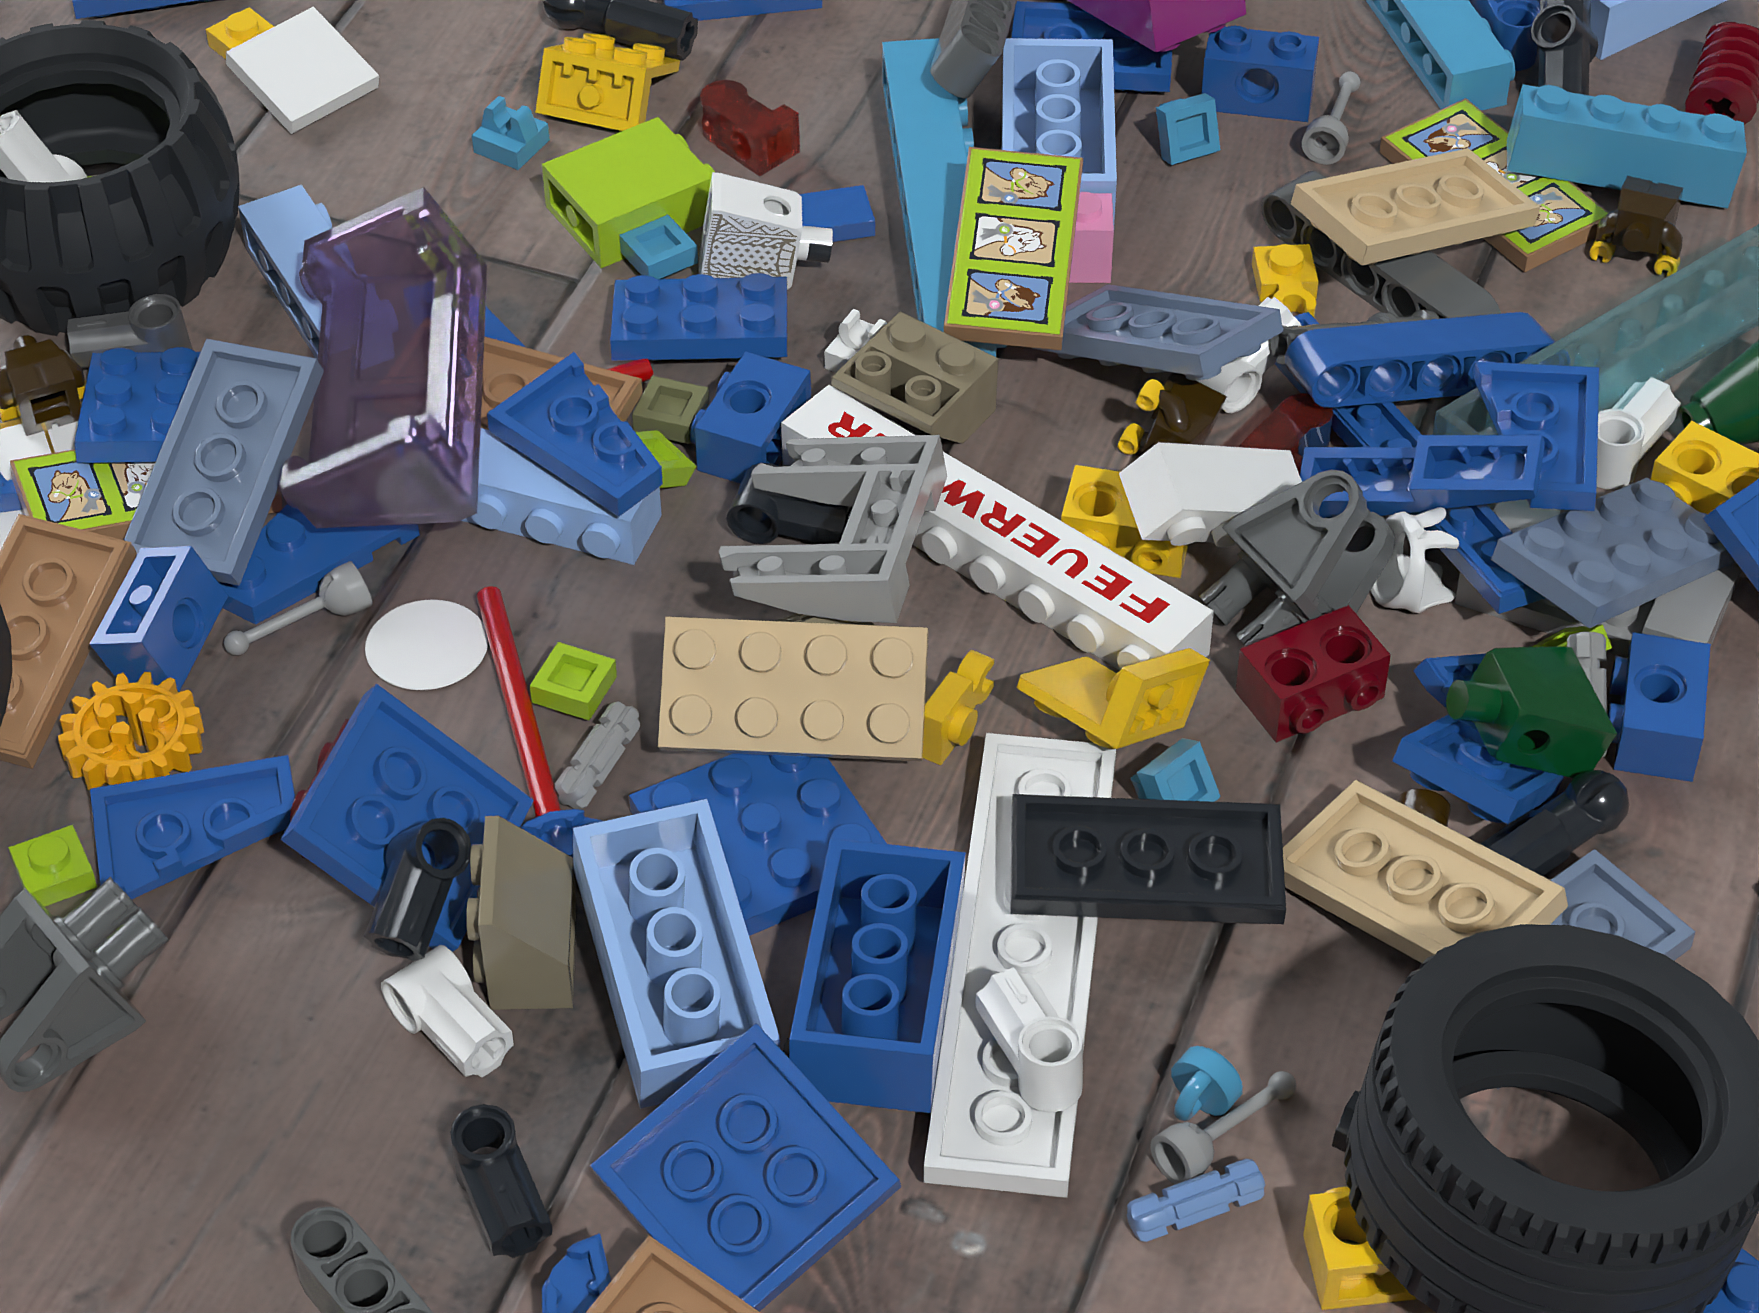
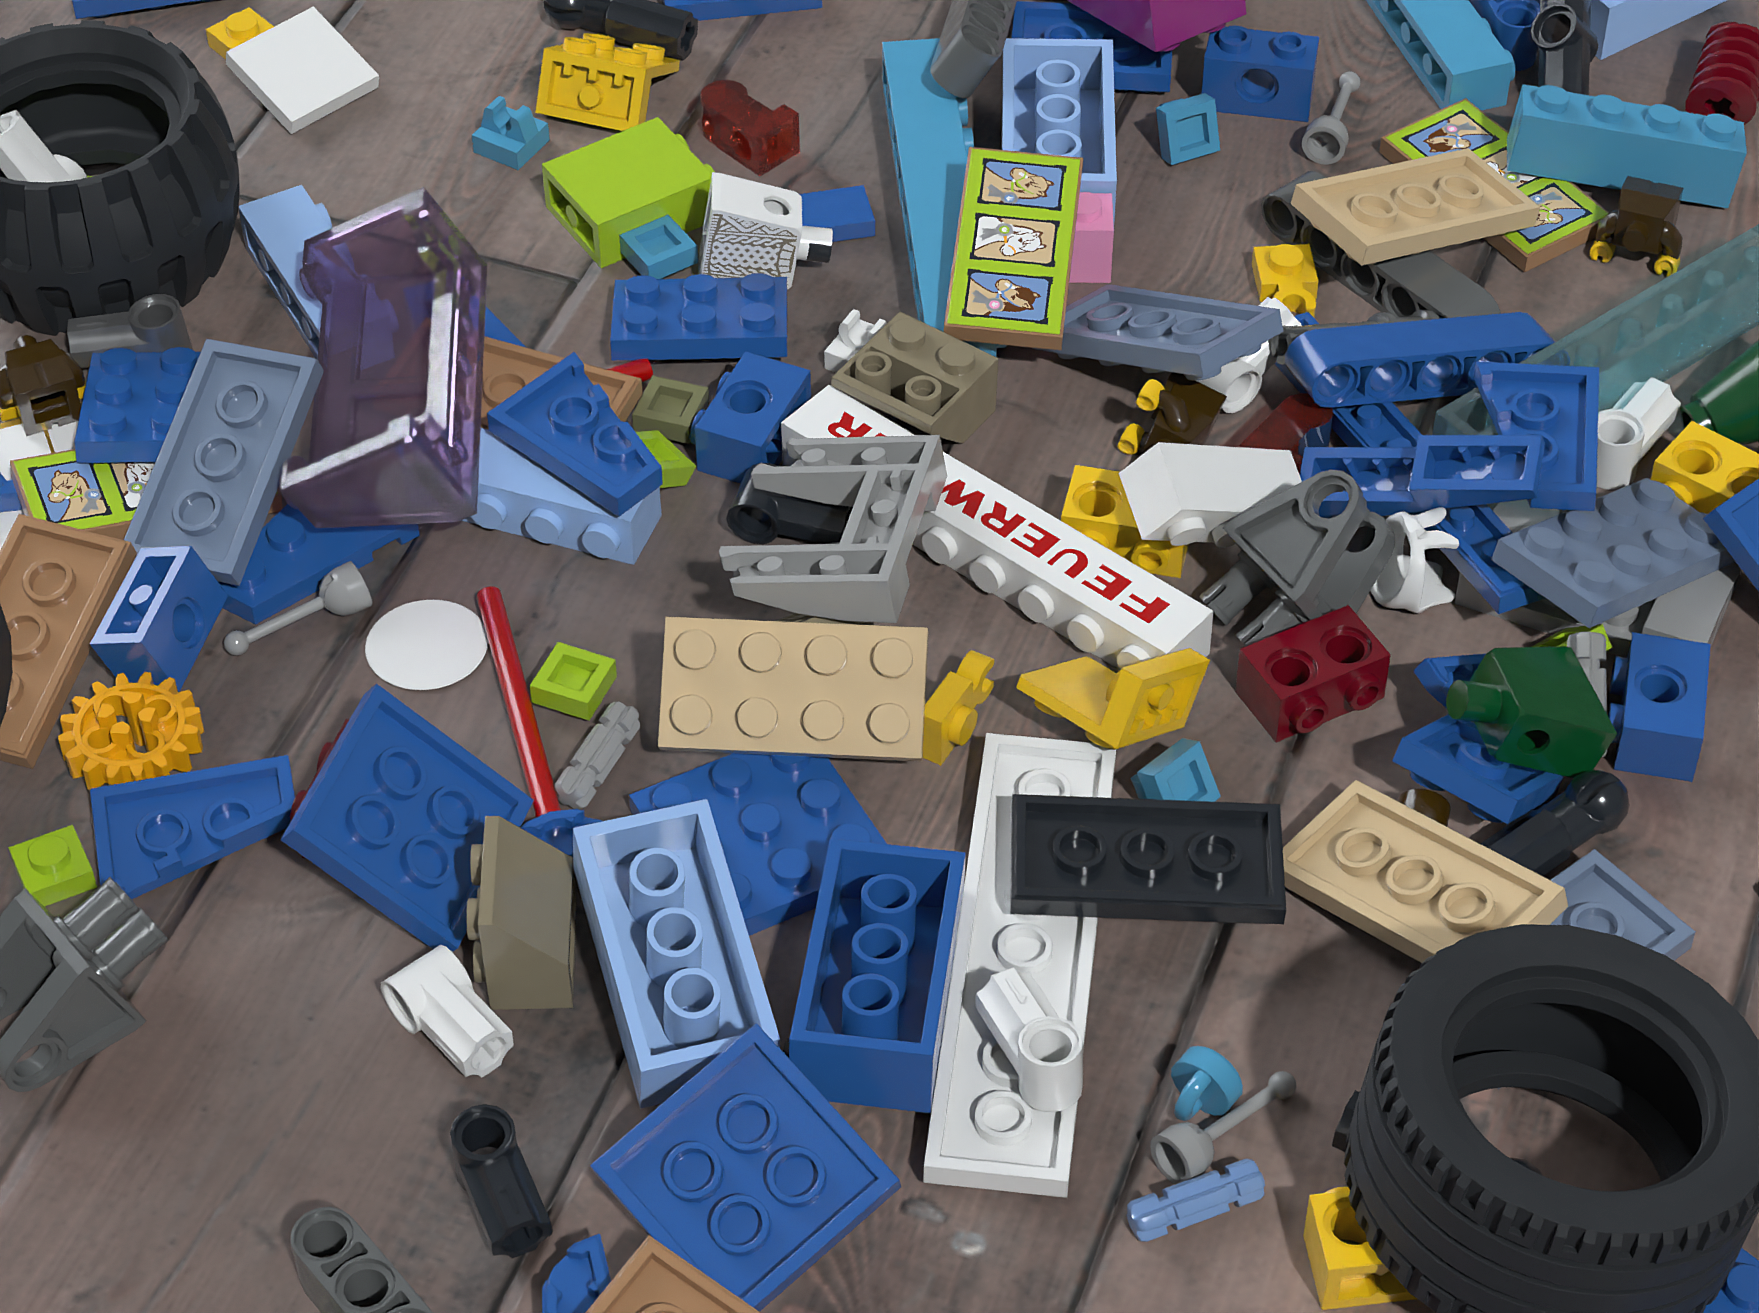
black piece [364,818,471,961] -> none

